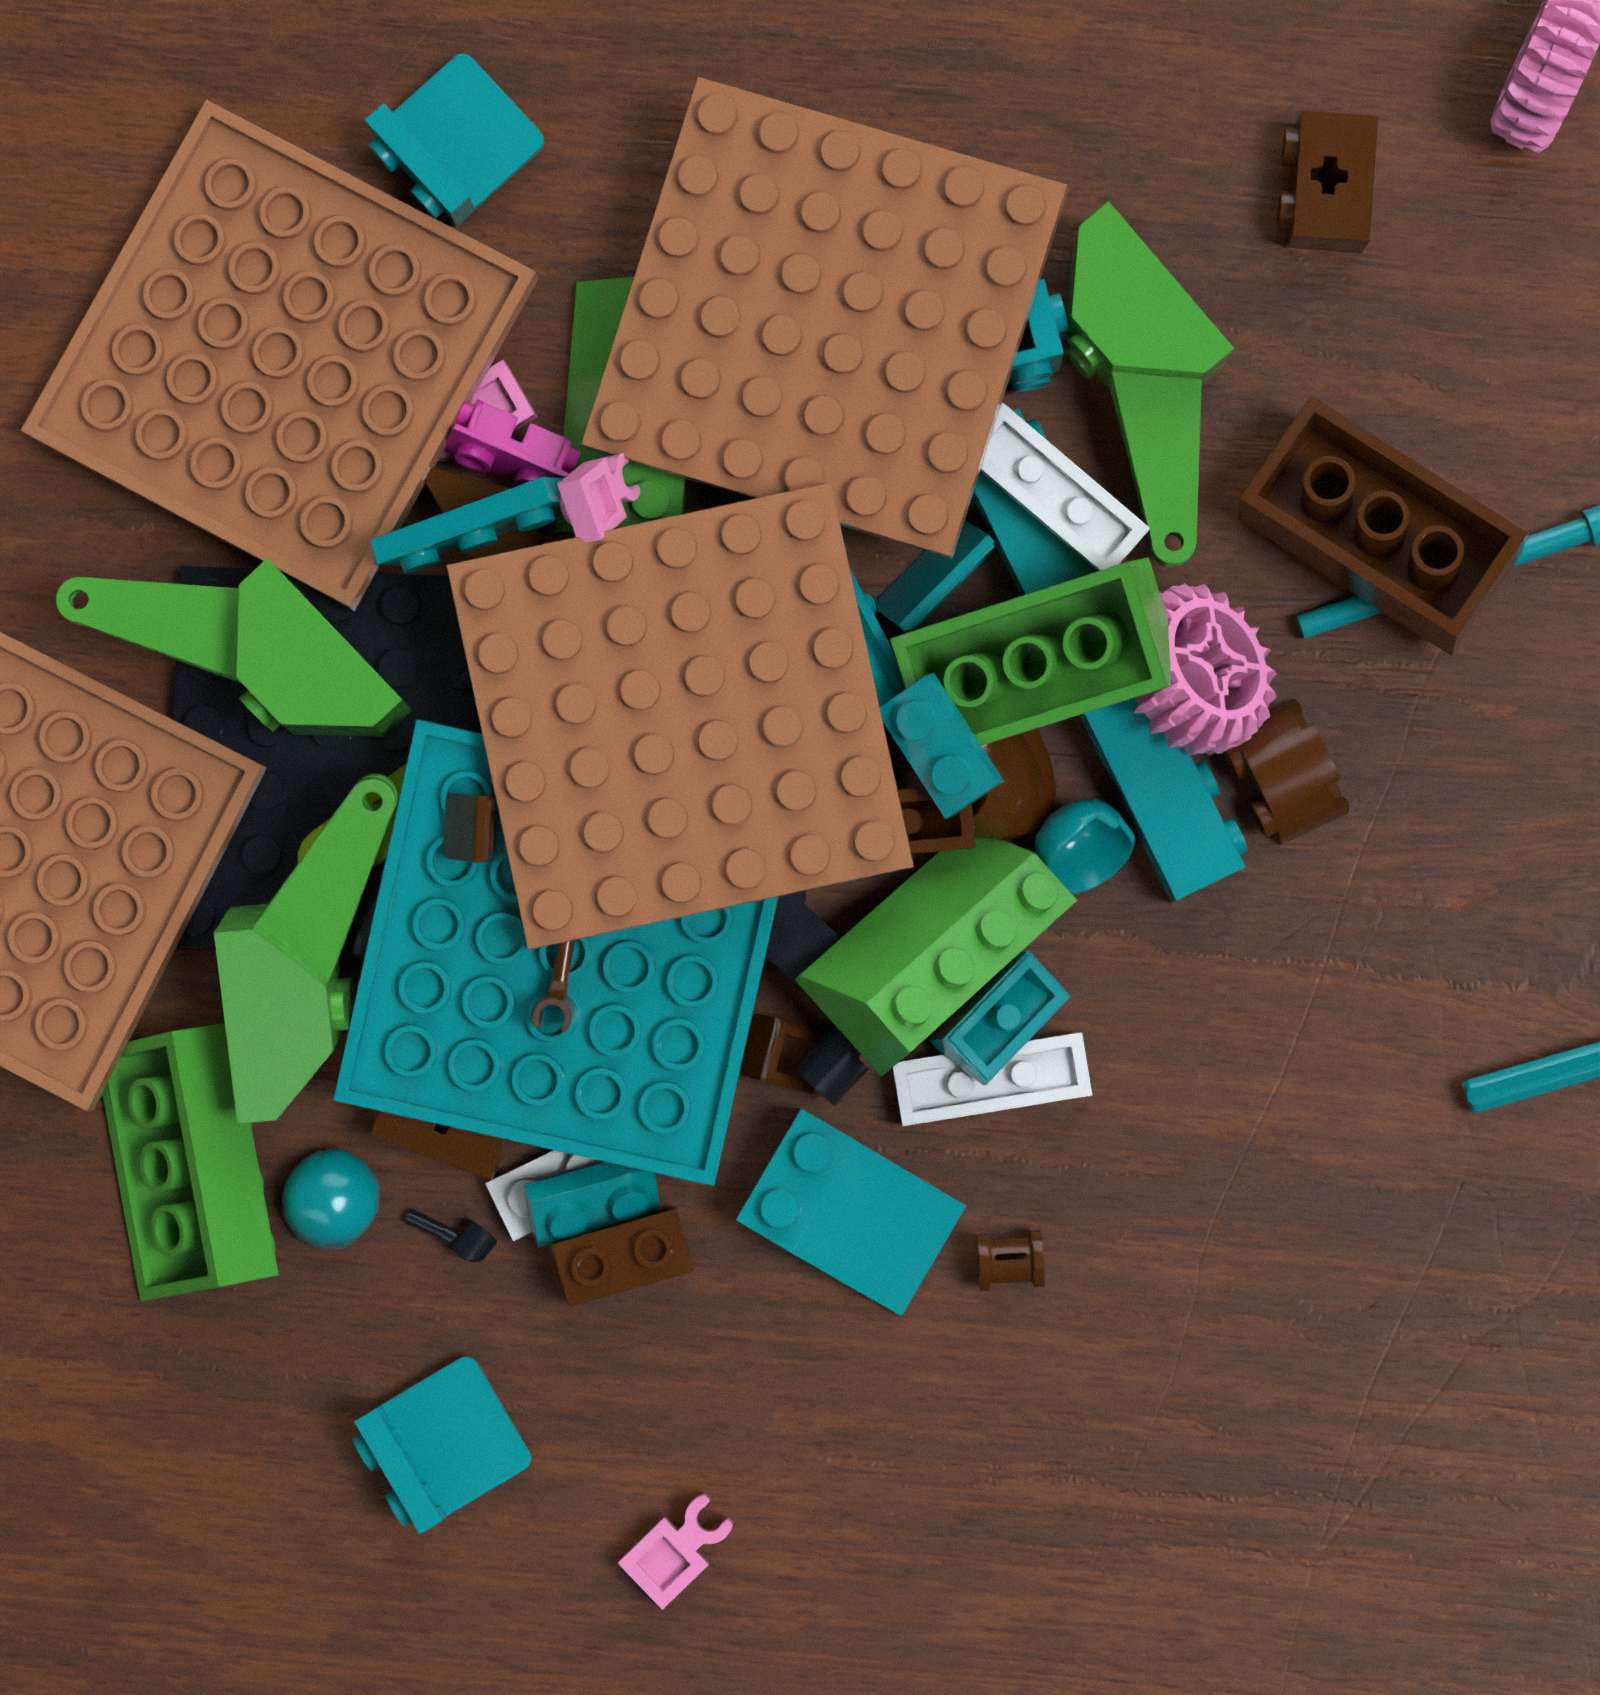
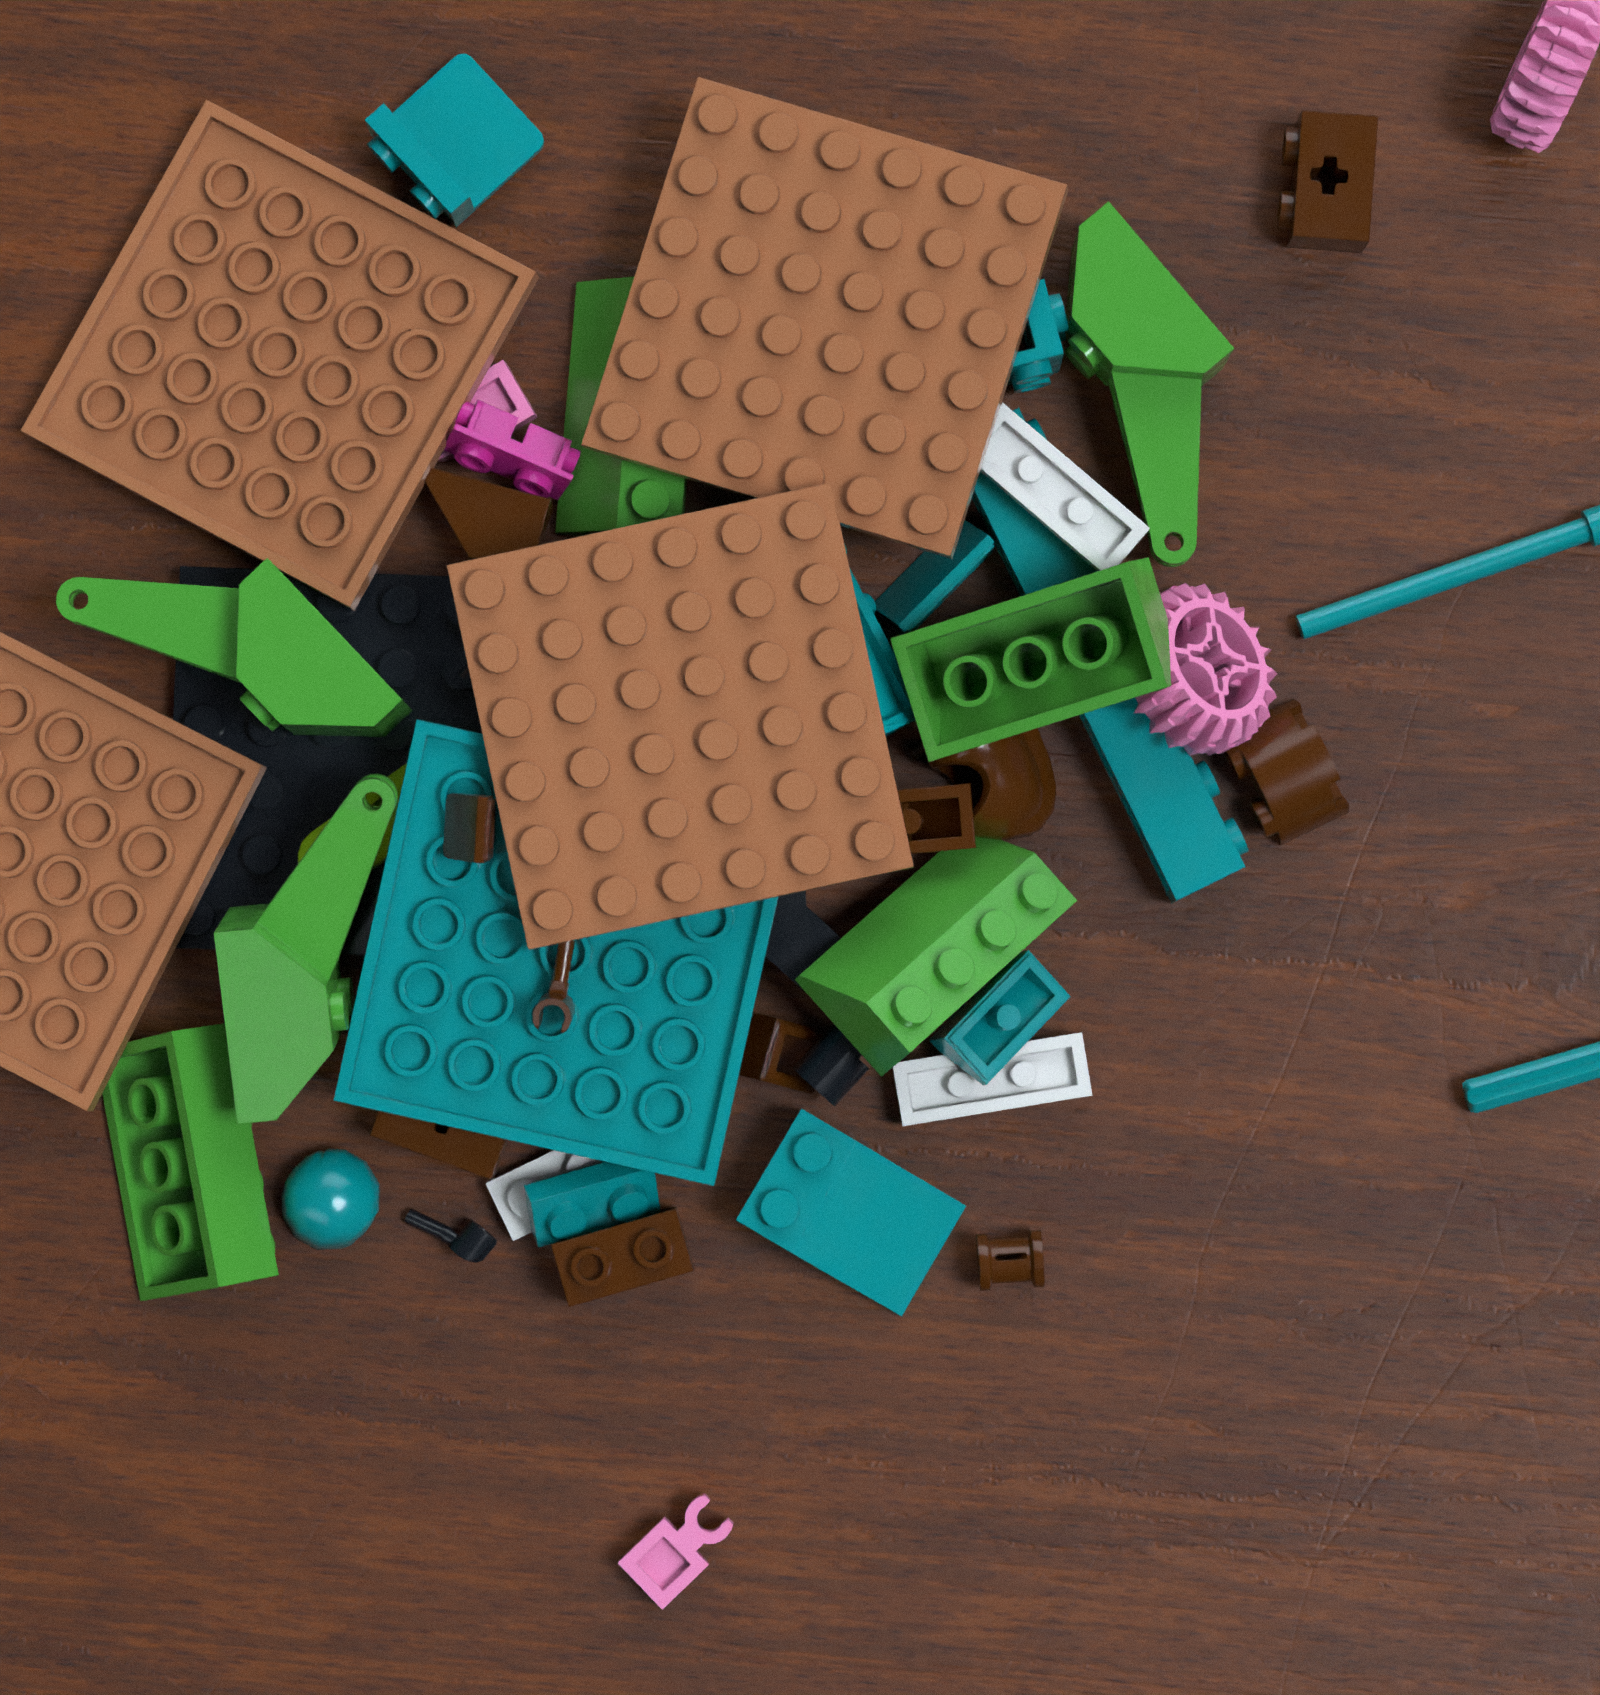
teal bracket [352,1356,532,1534] -> none
teal wing [370,477,563,573] -> none
bright pink plate [557,453,641,543] -> none
teal plate [880,673,1004,819] -> none
teal hair [1035,799,1136,895] -> none
reddish brown brick [1238,395,1528,656] -> none

